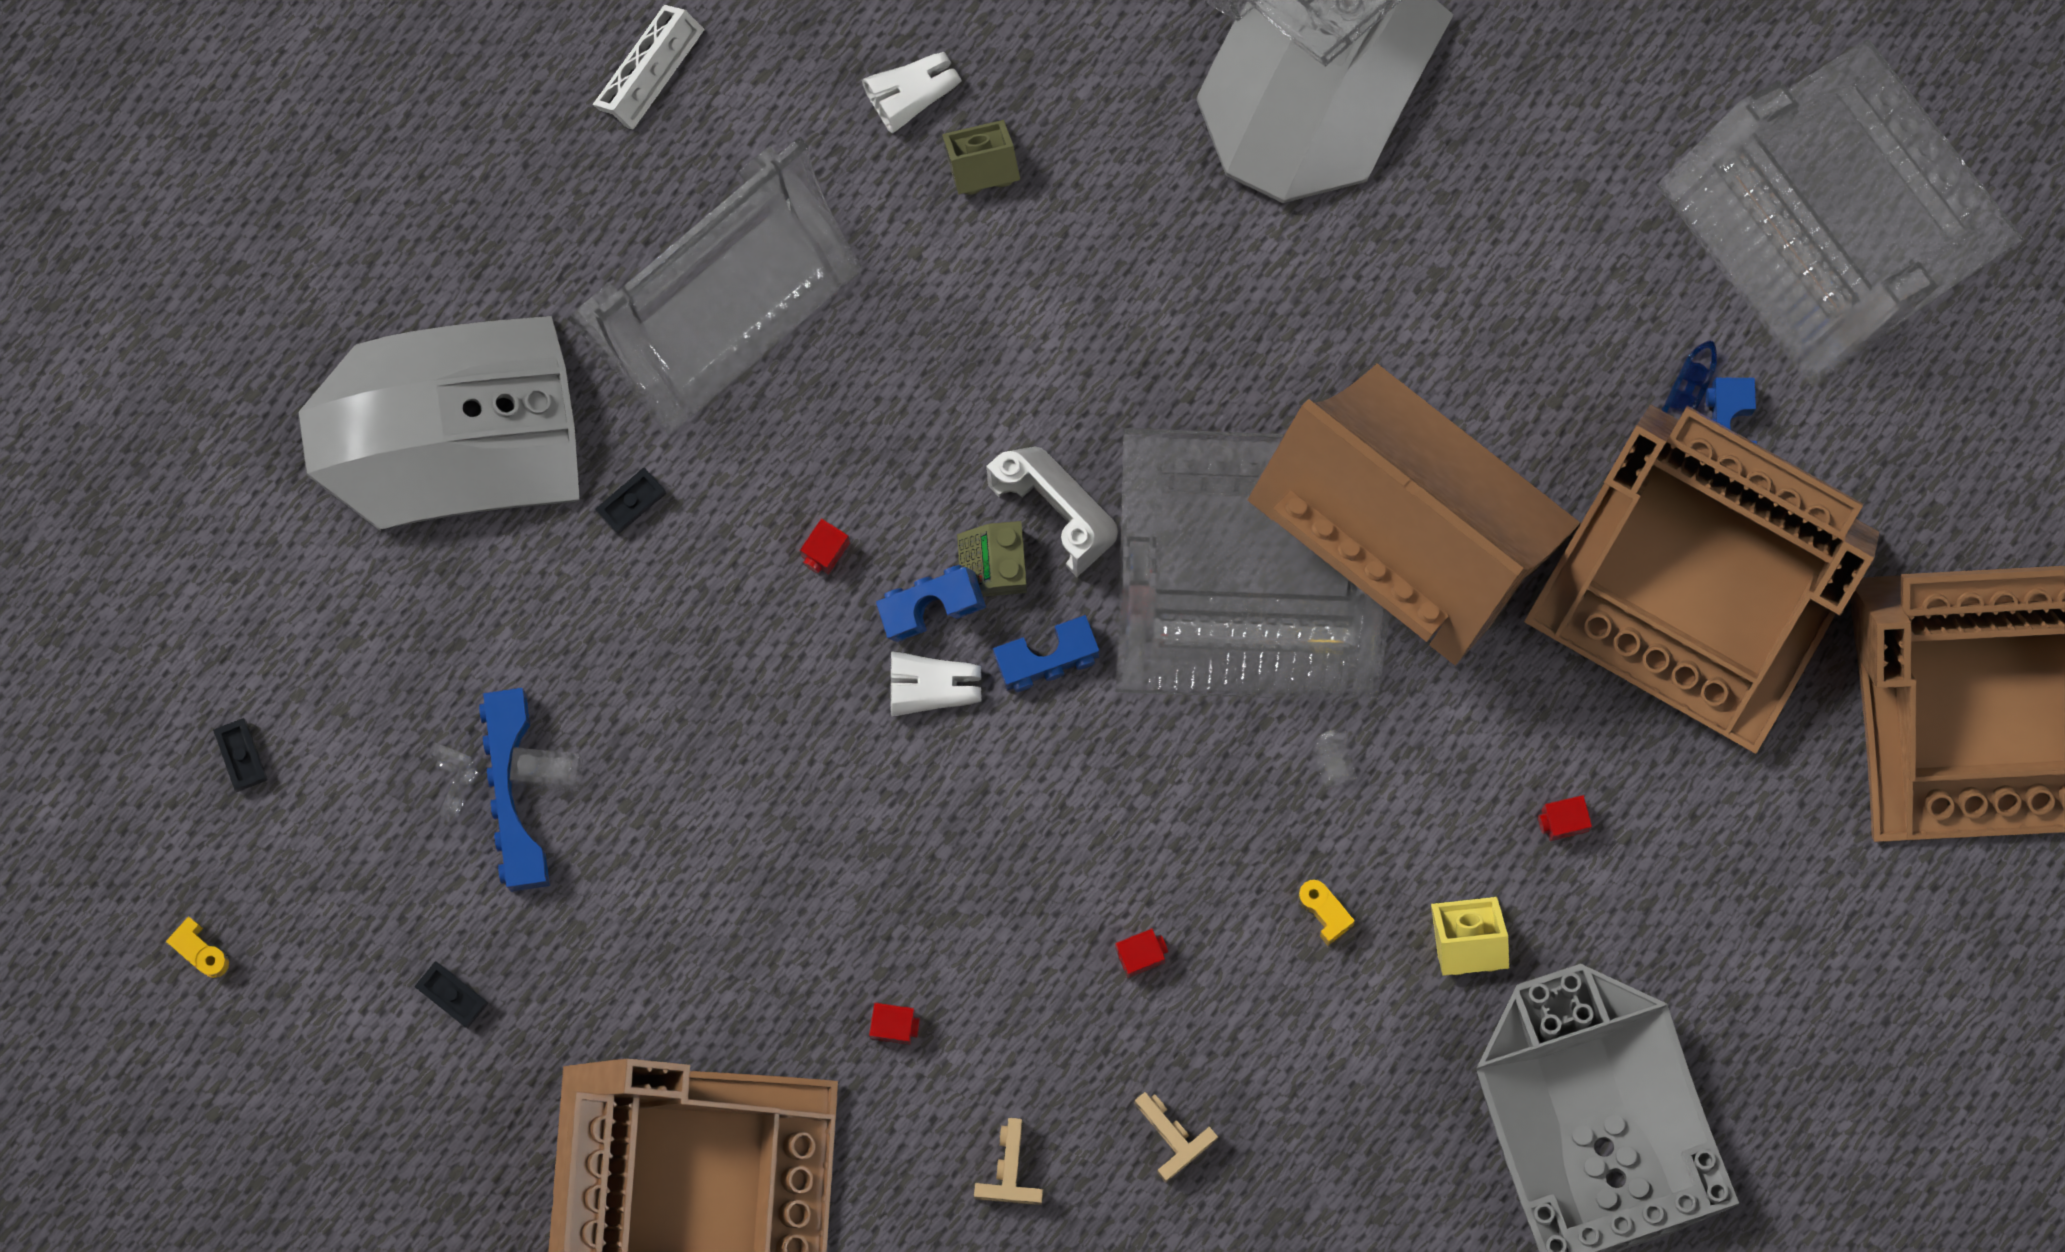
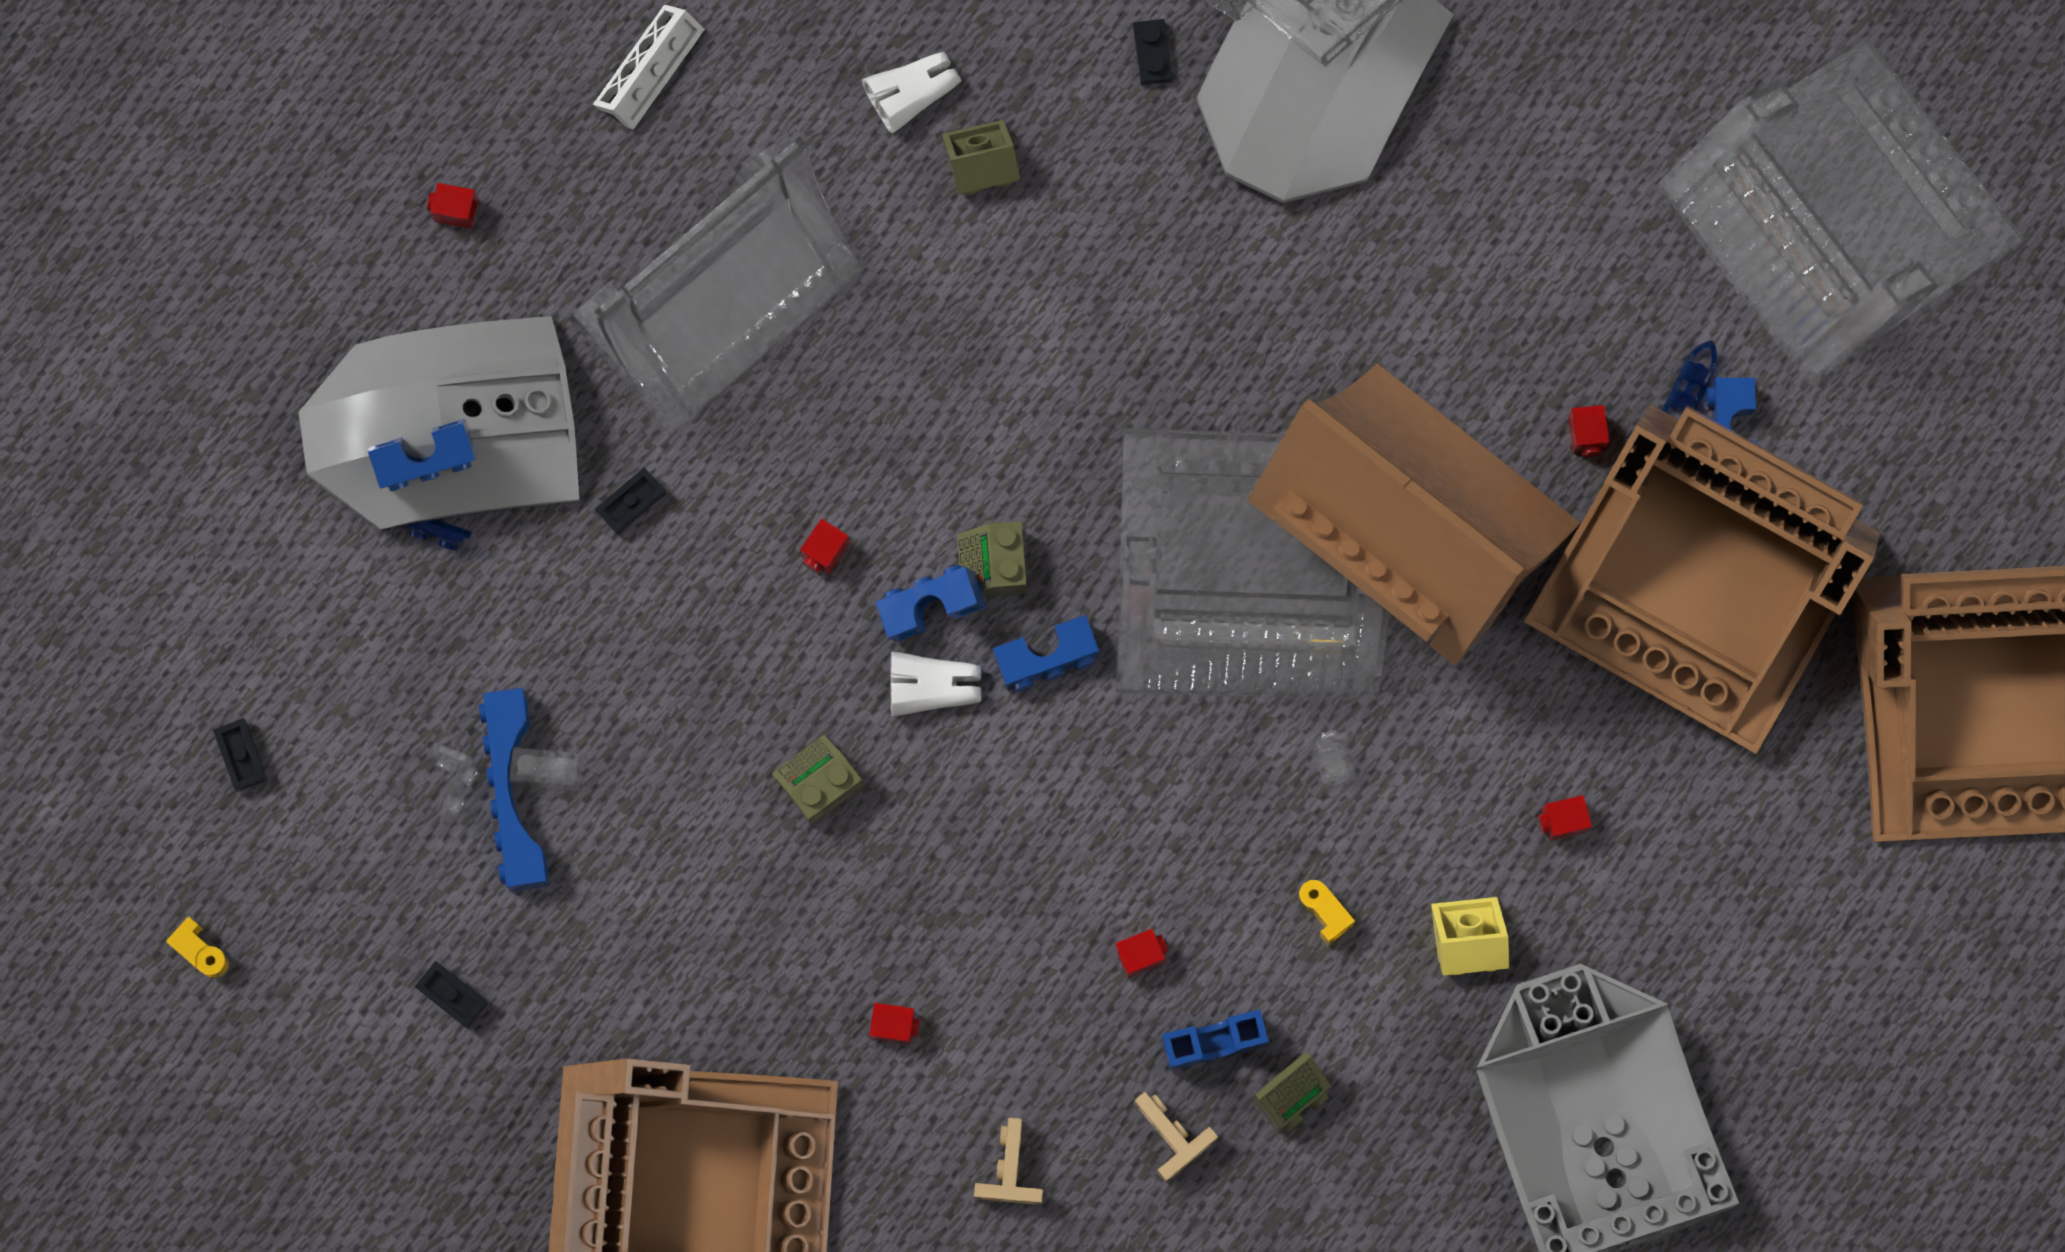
white windscreen [986,447,1118,577] -> none
none -> blue arch [368,419,477,491]
none -> clear blue piece [385,519,472,550]
none -> red brick [427,183,479,229]
none -> olive slope [771,734,864,825]
none -> black plate [1133,19,1172,85]
none -> blue arch [1161,1009,1269,1071]
none -> olive slope [1252,1051,1331,1132]
none -> red brick [1568,405,1609,457]

